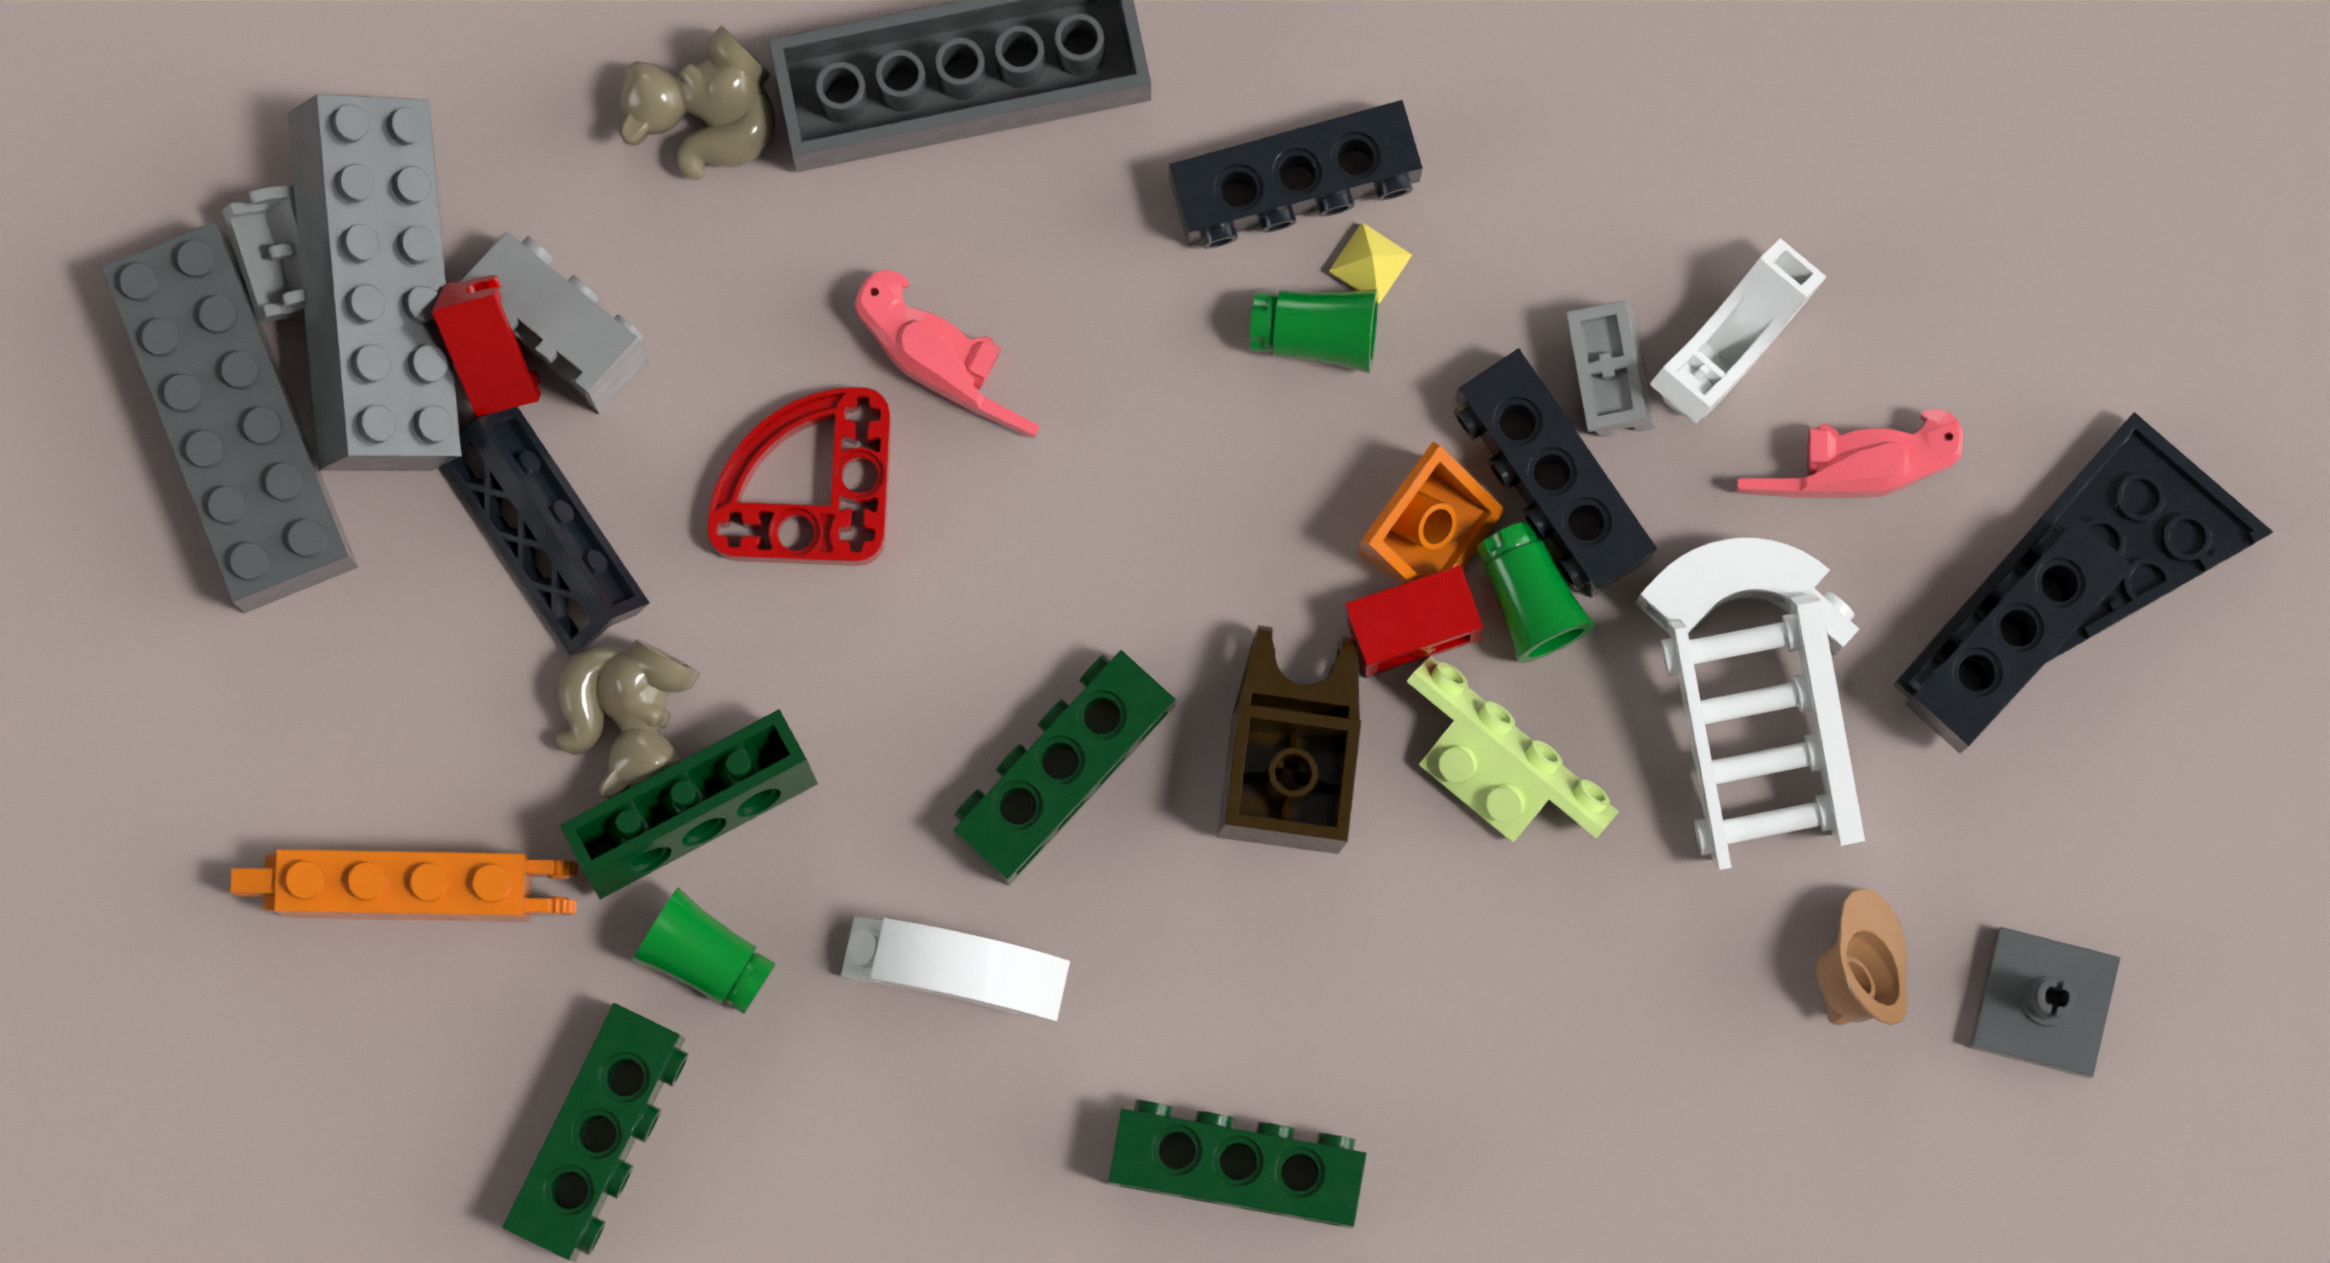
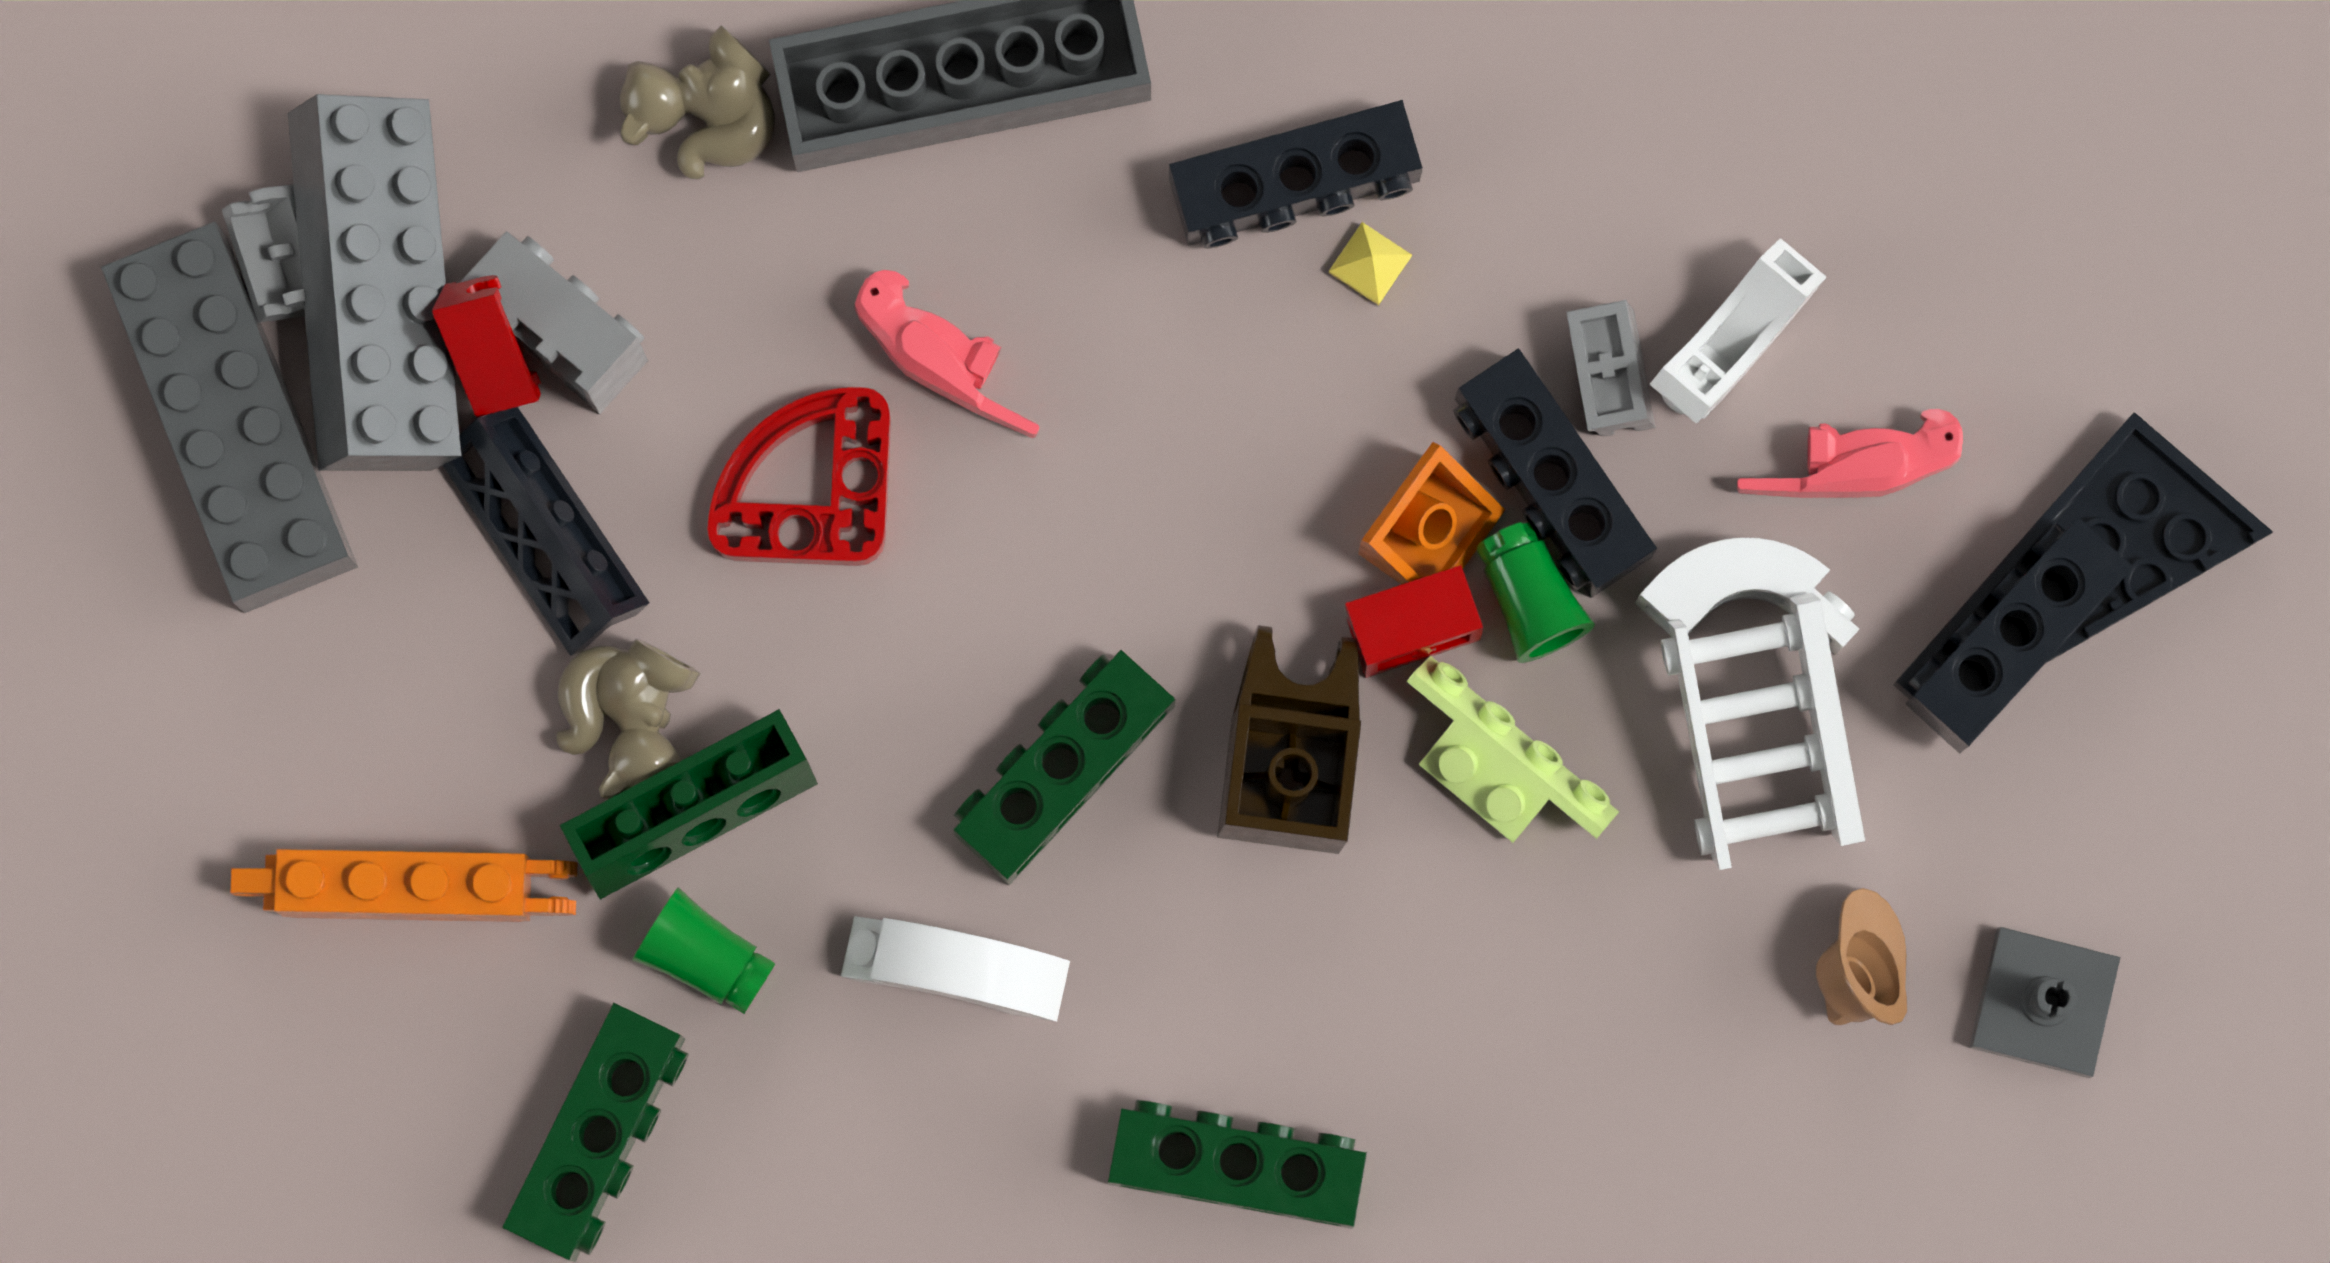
green plant [1249,289,1378,374] -> none

